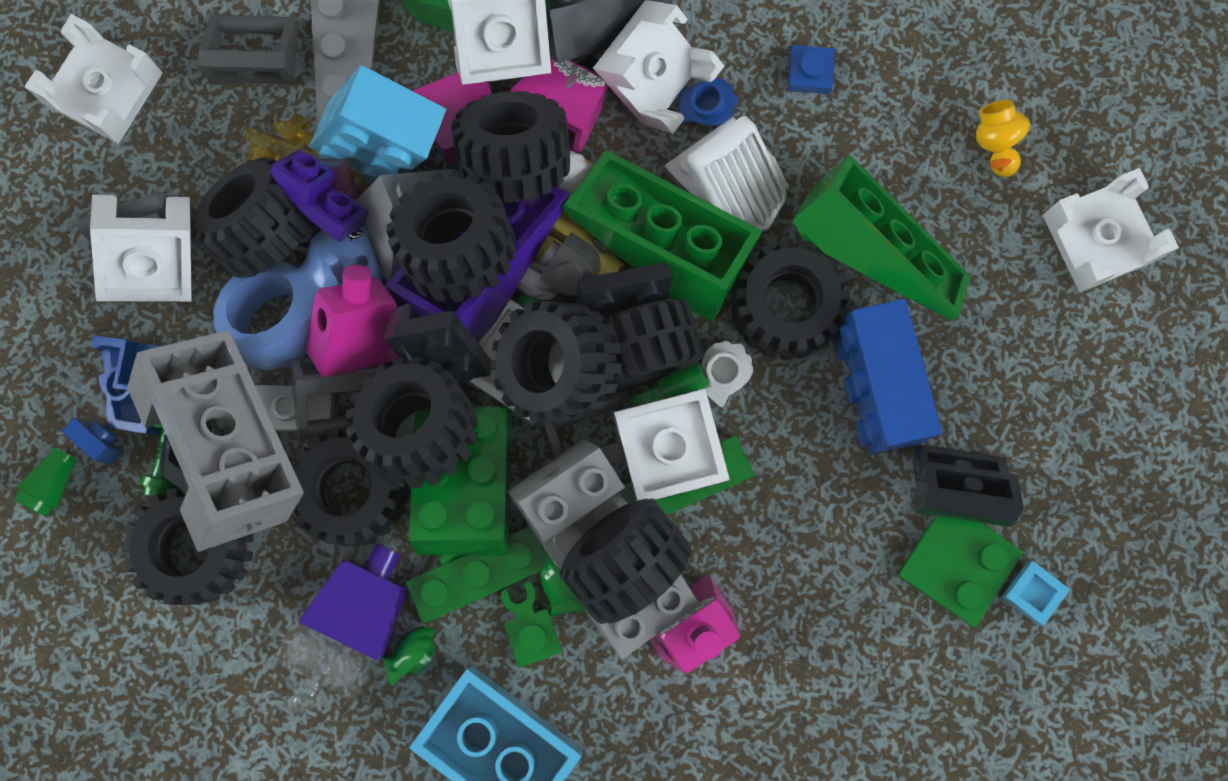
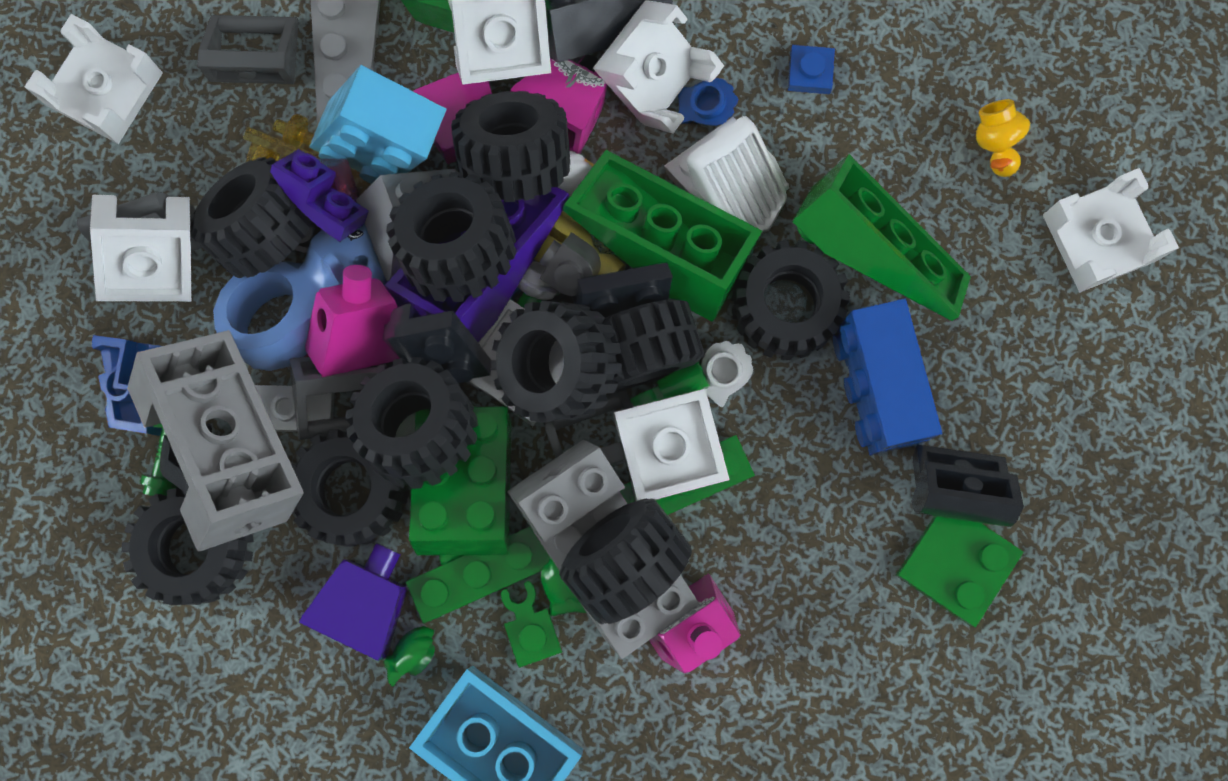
green cone [13,447,78,518] -> none
blue plate [61,418,123,465] -> none
clear plate [272,619,376,715] -> none
medium azure plate [1001,561,1070,626] -> none

